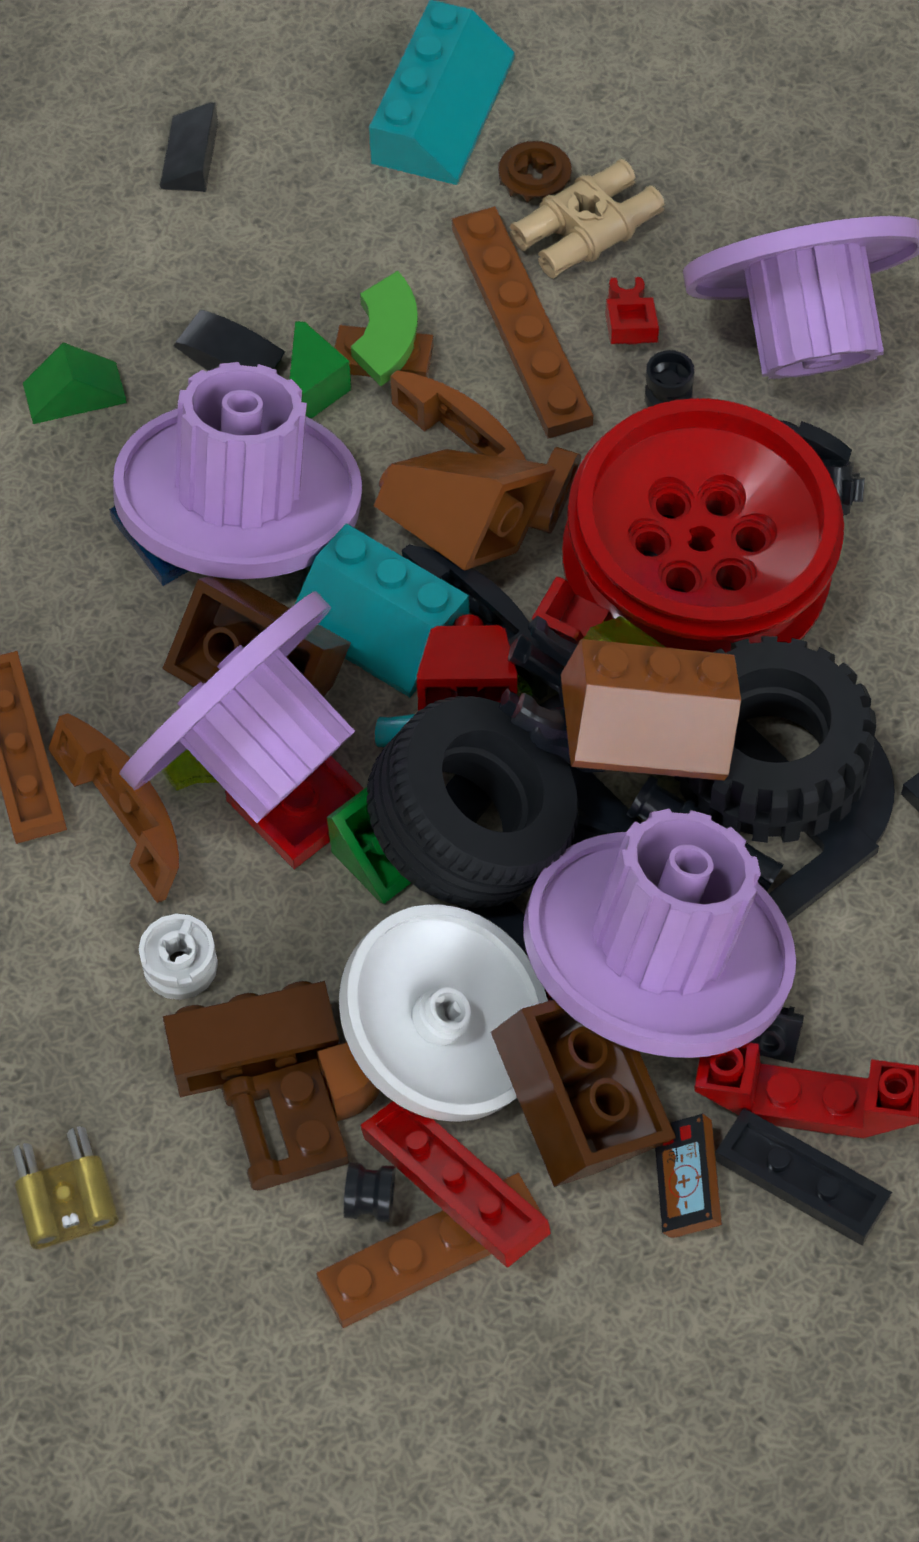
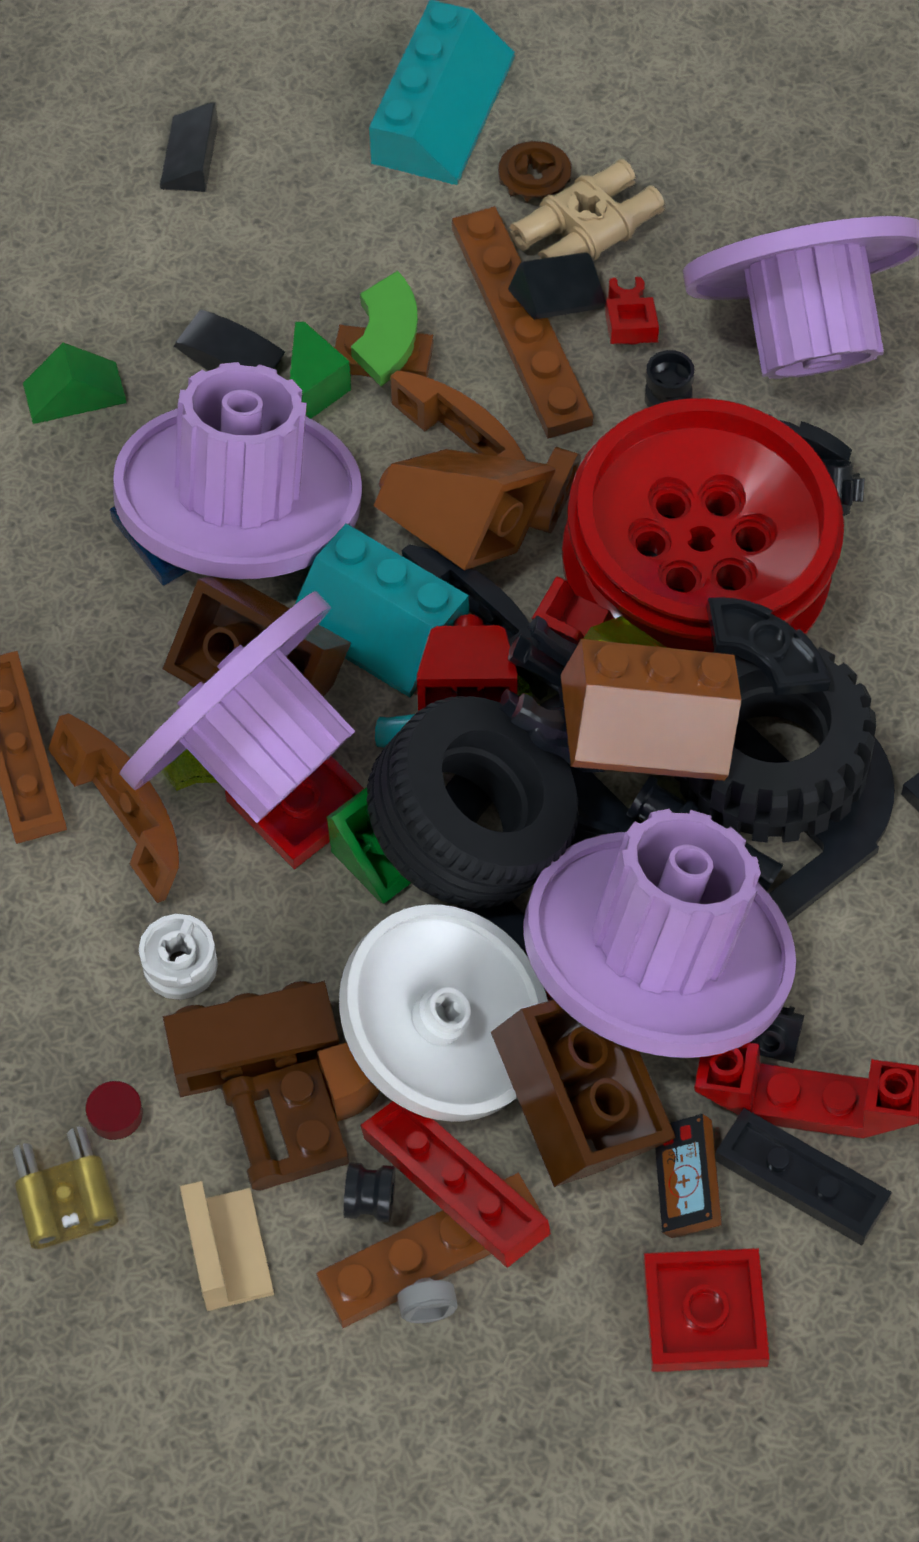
none -> dark red tile [85,1081,143,1140]
none -> tan panel [180,1181,274,1311]
none -> light grey tile [397,1278,458,1323]
none -> black slope [508,252,606,320]
none -> red plate [643,1248,770,1372]
none -> black tile [706,597,831,696]

